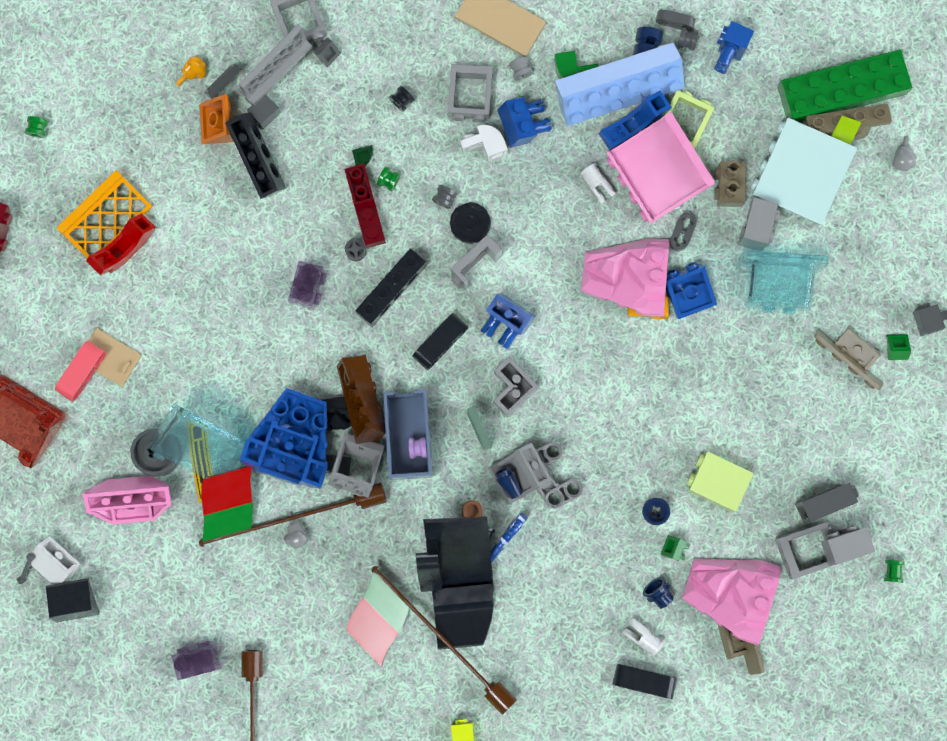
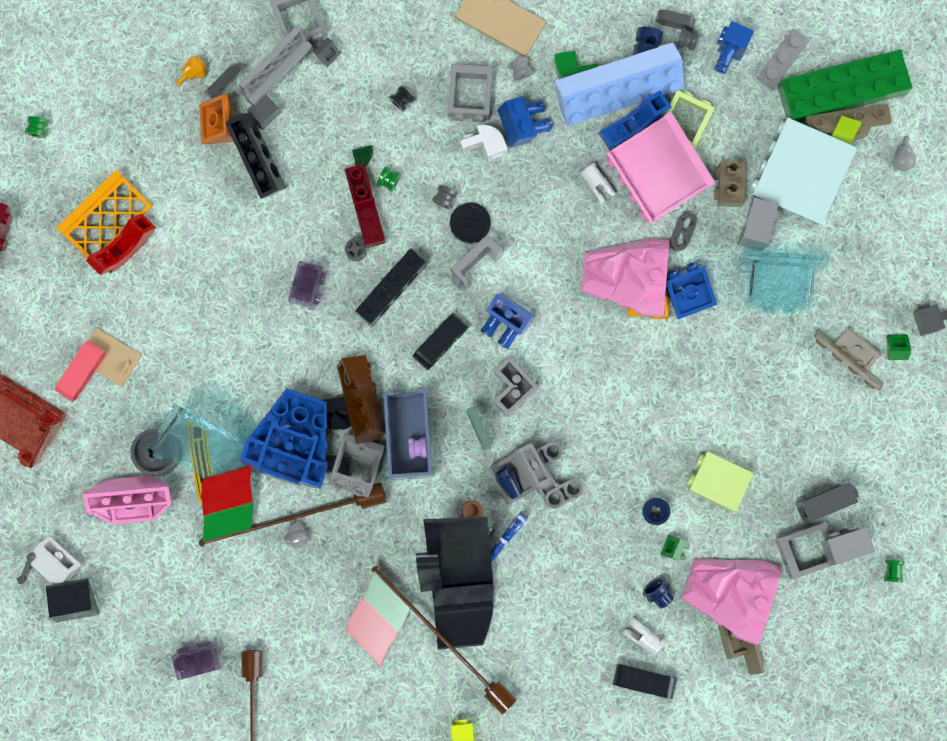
none -> light grey plate [757,29,810,90]

